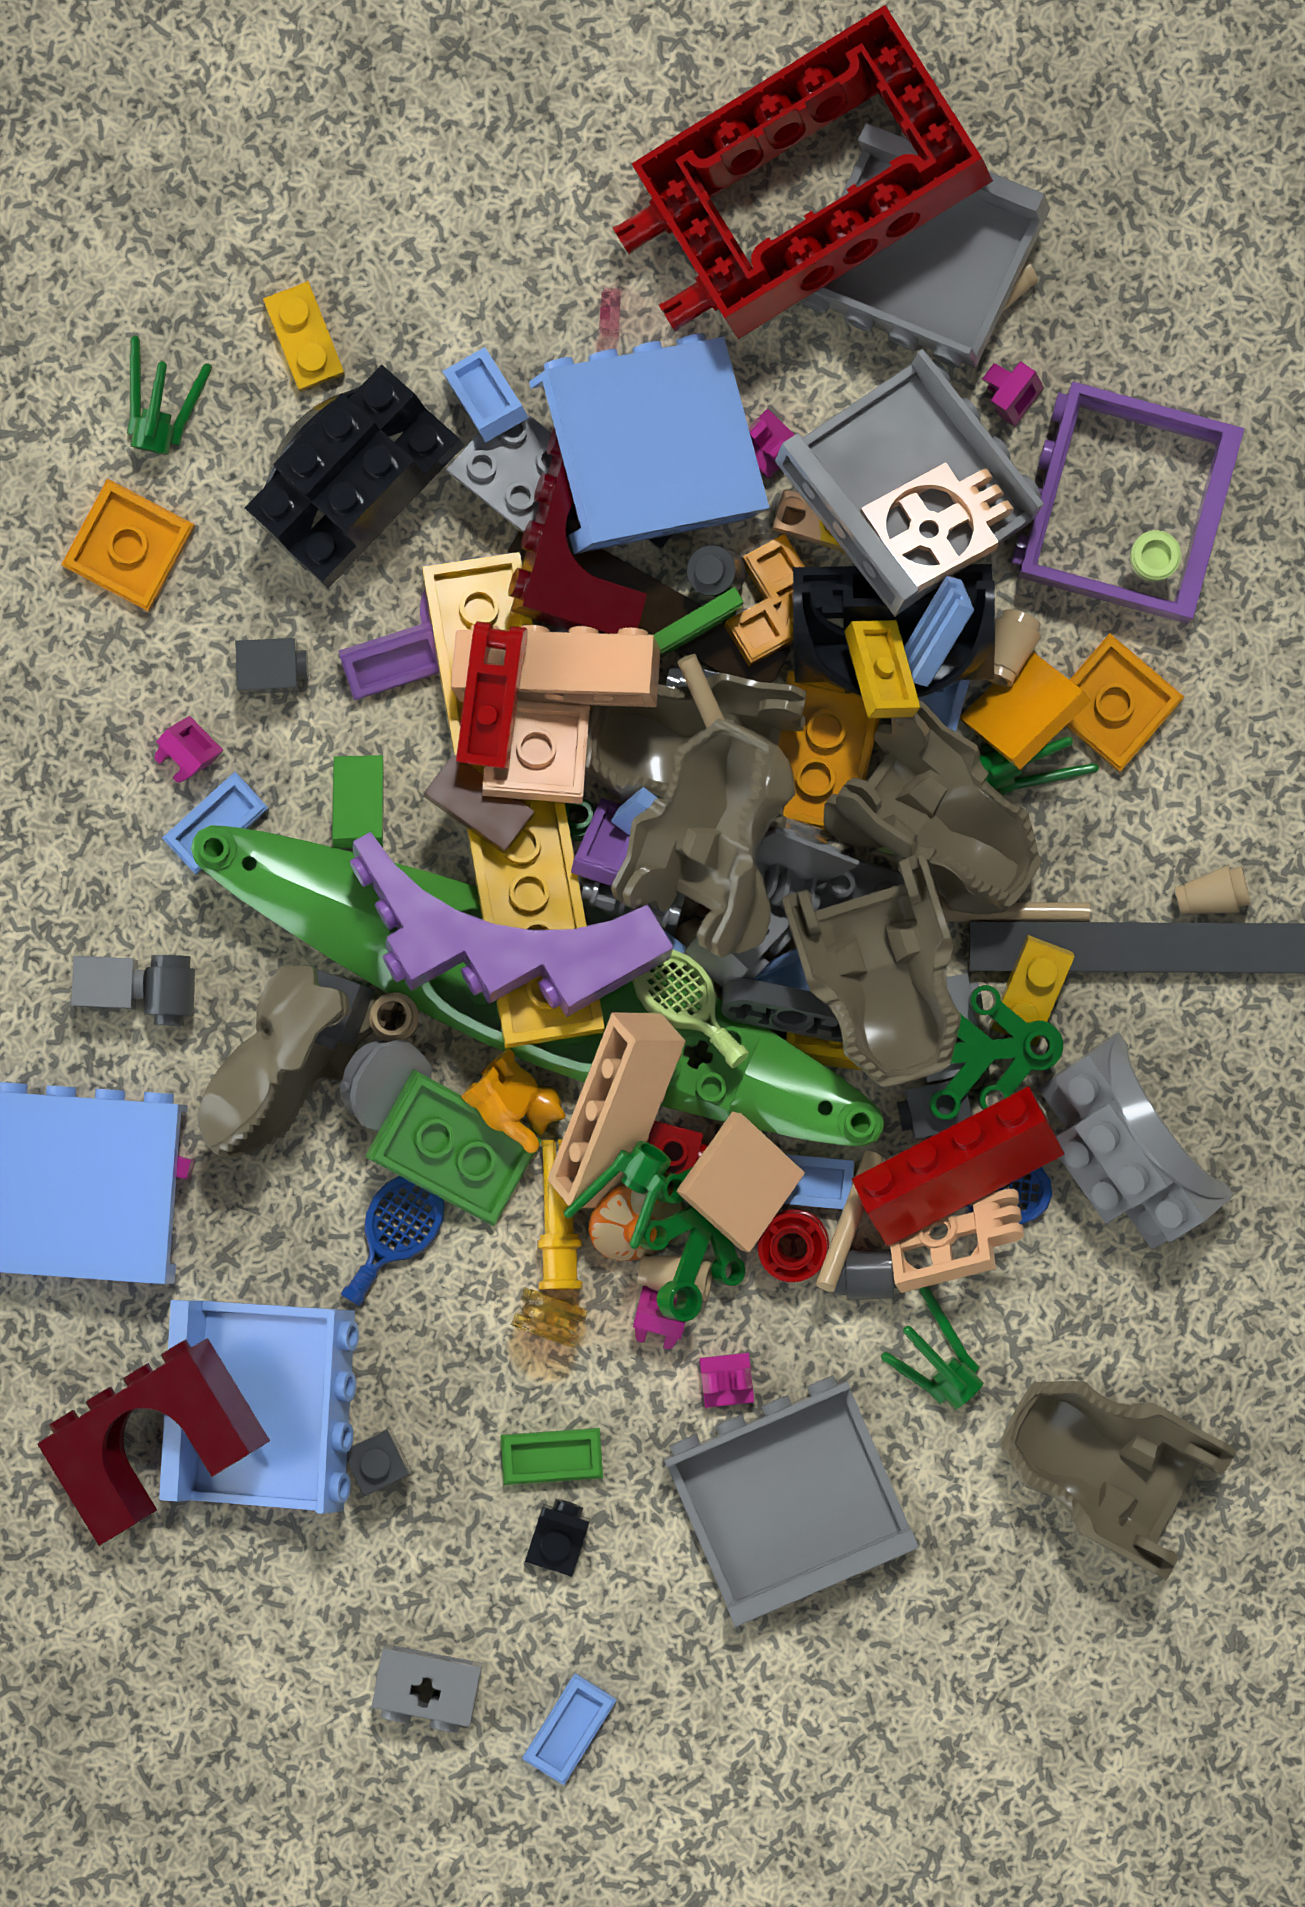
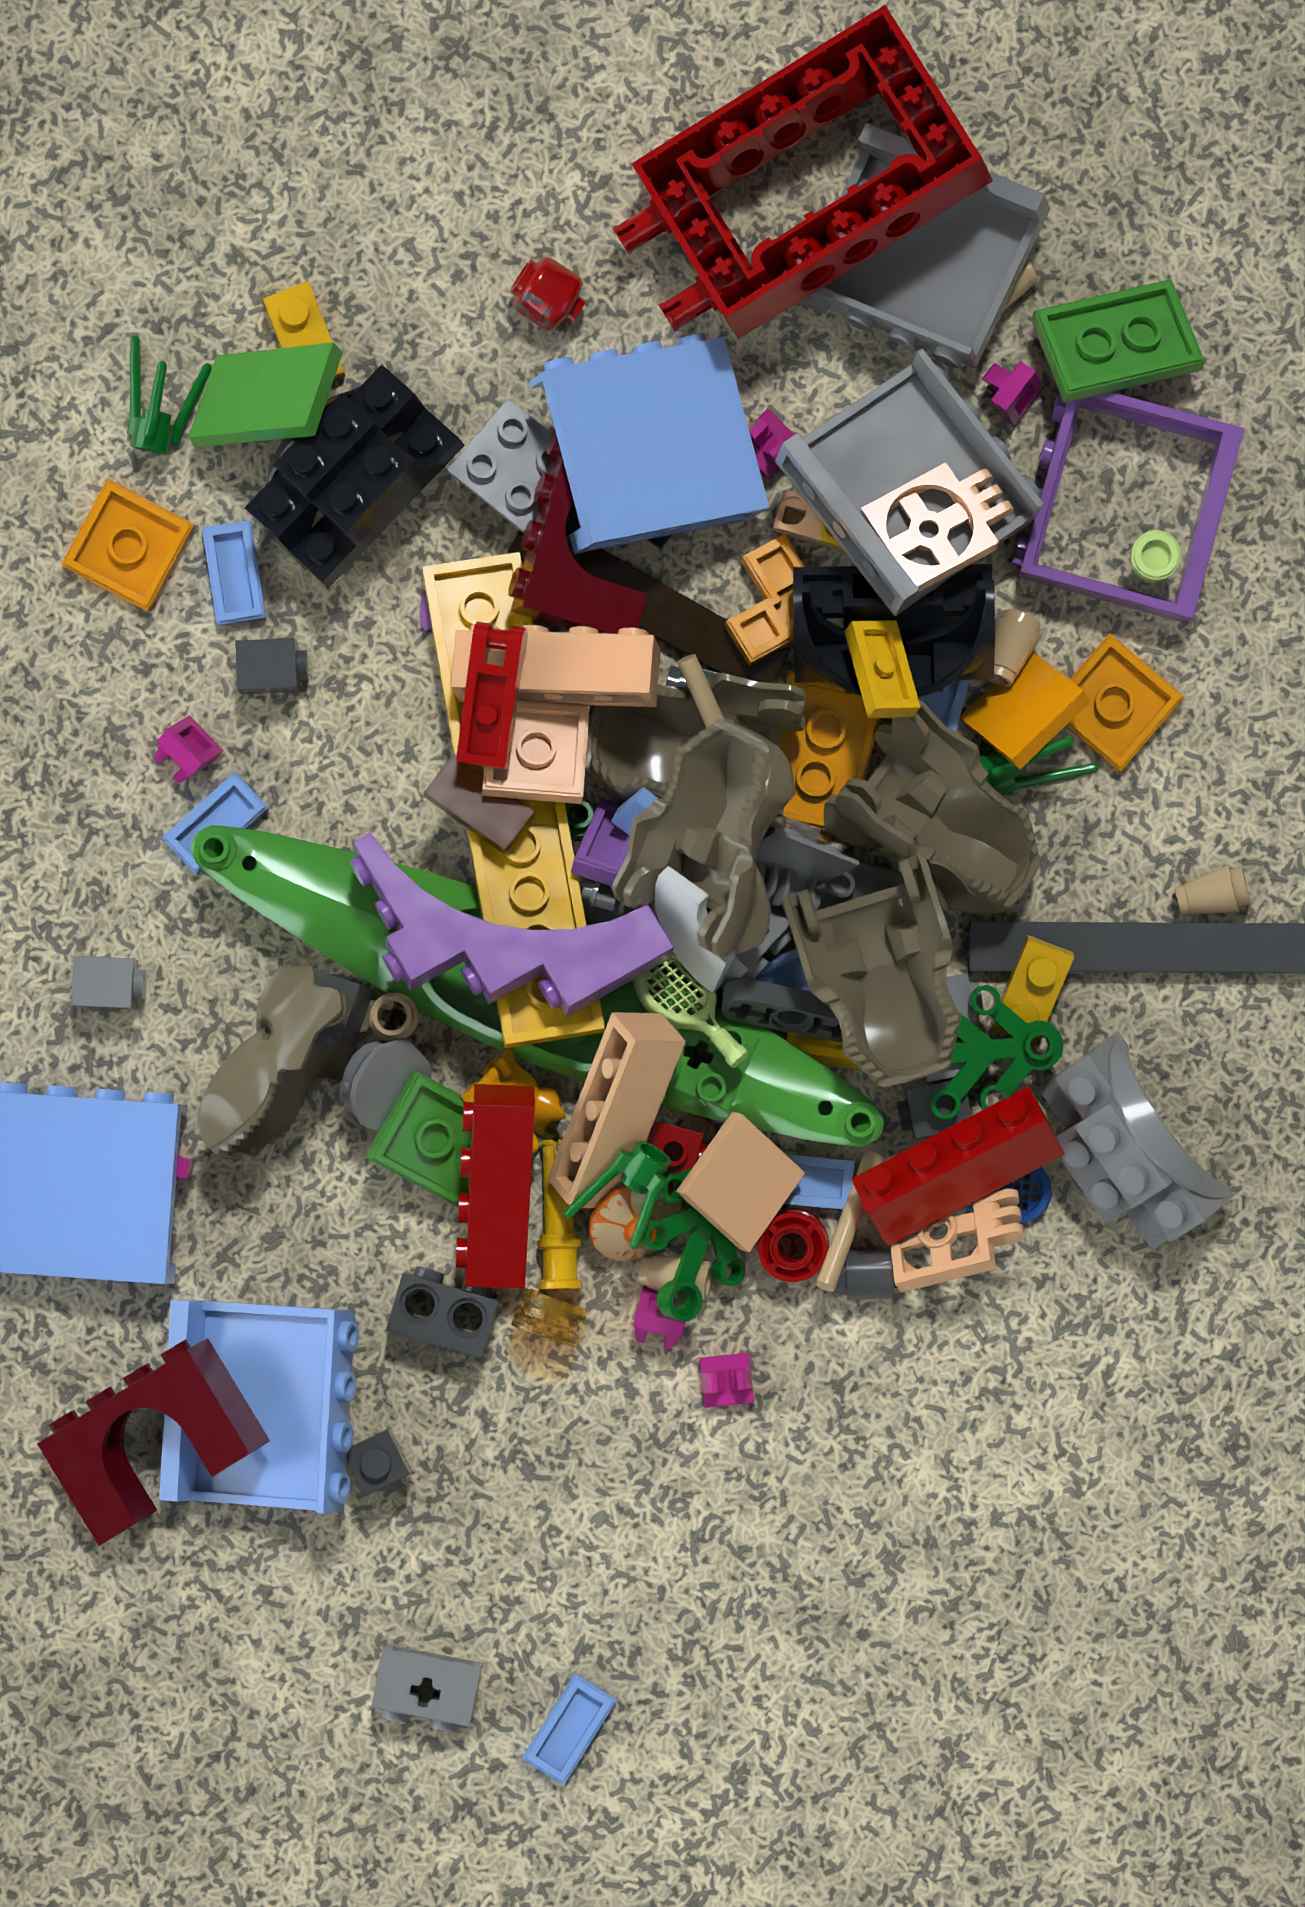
dark grey brick [144,955,195,1026] -> none
bright green tile [332,755,384,848] -> none
medium lavender tile [339,622,439,701] -> none
blue piece [340,1176,445,1306] -> none
light blue tile [442,347,528,443] -> none
bright green tile [501,1428,603,1485] -> none
black bracket [525,1498,590,1577] -> none
clear pink tile [599,288,622,337] -> none
bright green tile [654,587,744,658] -> none
light grey panel [664,1375,919,1627] -> none
dark grey brick [687,545,746,597] -> none
green plant [881,1286,984,1410] -> none
light blue tile [904,576,974,687] -> none
tan bar [941,902,1090,922] -> none
dark tan animal [1000,1381,1237,1580] -> none
none -> bright green tile [188,343,343,447]
none -> light blue tile [202,520,266,626]
none -> dark grey brick [386,1266,500,1359]
none -> red brick [456,1084,535,1289]
none -> red head [510,257,586,331]
none -> white tile [654,866,735,994]
none -> bright green tile [1031,279,1205,403]

